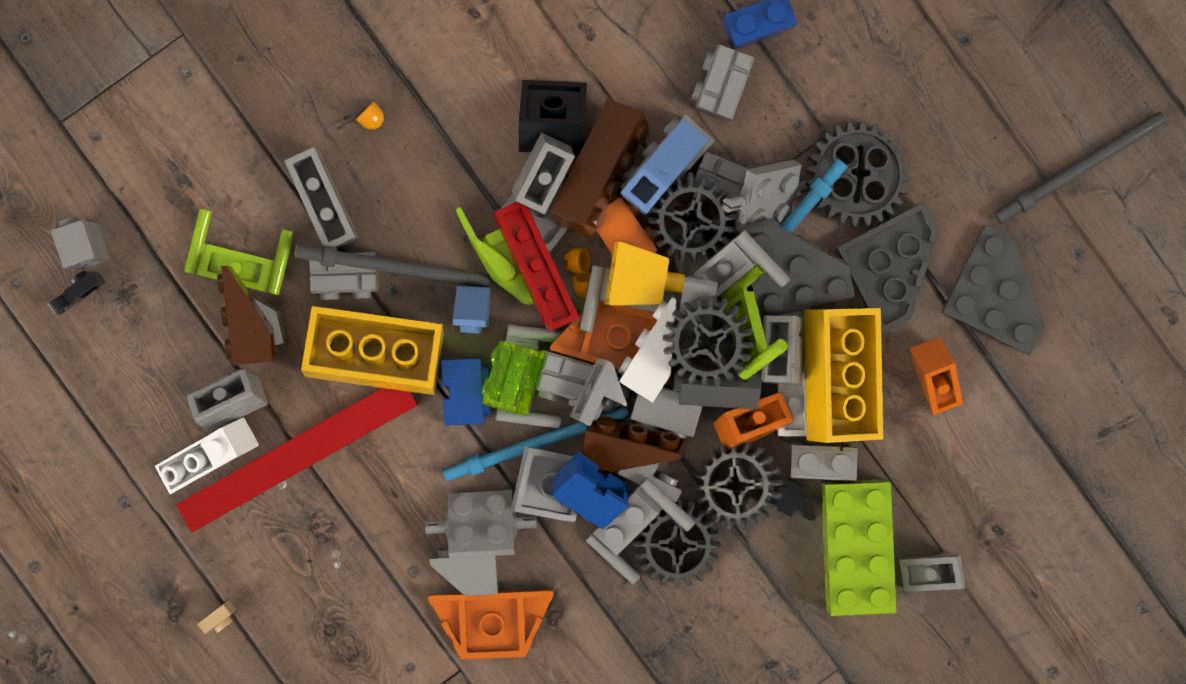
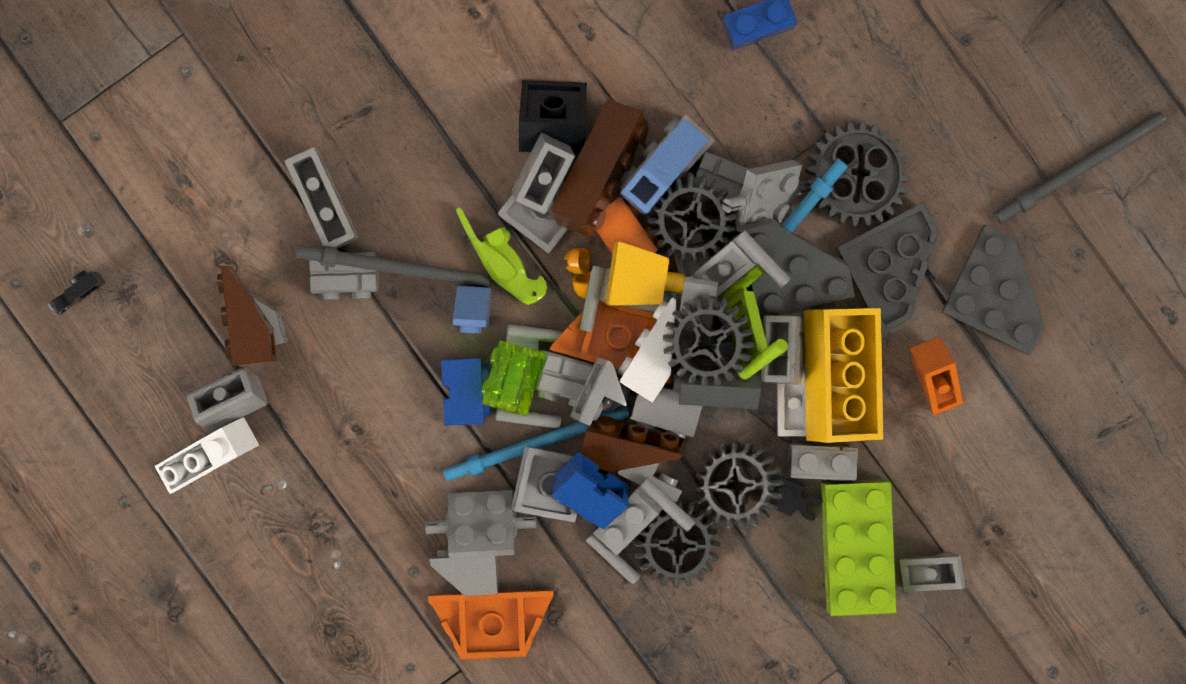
light grey brick [50,216,111,270] -> none
red tile [176,388,418,533] -> none
lime plate [184,209,295,295] -> none
tan plate [197,600,236,634] -> none
yellow brick [301,306,444,395] -> none
light orange hinge [356,101,384,130] -> none
red plate [493,202,580,333] -> none
light grey brick [691,45,755,122] -> none
orange slope [713,392,794,451] -> none

